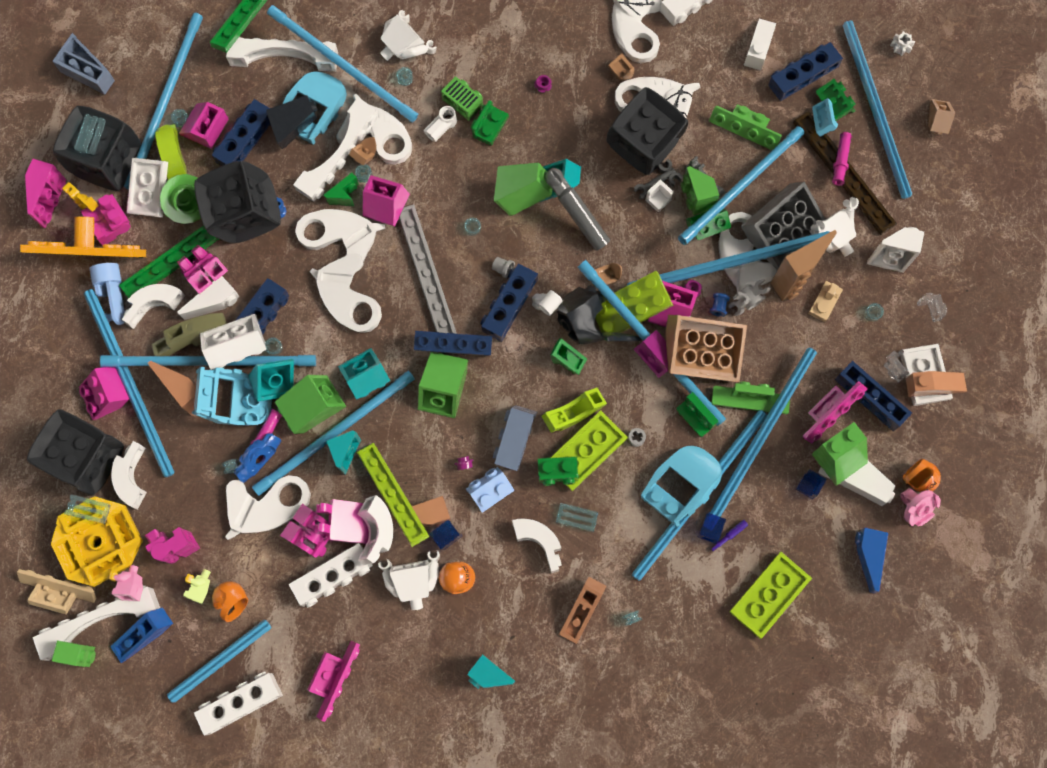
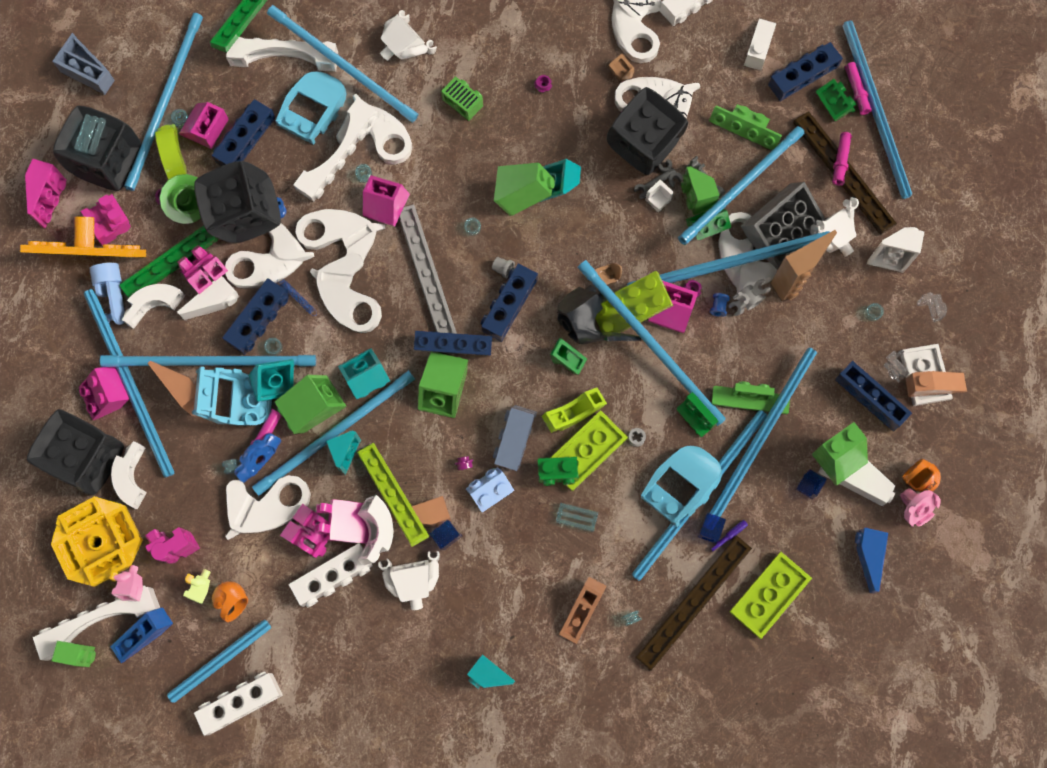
tan bracket [17,569,96,615] -> none
yellow piece [62,182,99,212] -> none
clear light blue tile [64,495,111,524] -> none
white tile [127,158,168,218] -> none
olive slope [152,313,227,356] -> none
white slope [200,314,266,370] -> none
black slope [266,95,318,149] -> none
dark pink bracket [307,641,360,722] -> none
green slope [324,173,359,206] -> none
medium nougat plate [349,137,377,166] -> none
clear light blue bush [396,67,413,86] -> none
white piece [424,106,457,142] -> none
orange helmet [439,562,475,594] -> none
green bracket [471,100,509,146] -> none
white arch [512,519,562,573] -> none
white piece [532,290,563,316] -> none
dark grey piece [545,168,610,251] -> none
magenta panel [634,330,668,378] -> none
medium nougat slope [666,315,747,382] -> none
dark pink bracket [803,381,868,444] -> none
tan hinge [808,281,843,322] -> none
medium azure tile [812,98,838,136] -> none
white gear [890,31,915,56] -> none
medium nougat slope [928,99,955,135] -> none
none -> white animal [225,223,315,289]
none -> blue piece [277,279,317,316]
none -> dark brown tile [635,536,752,671]
none -> dark pink pin [844,62,872,115]

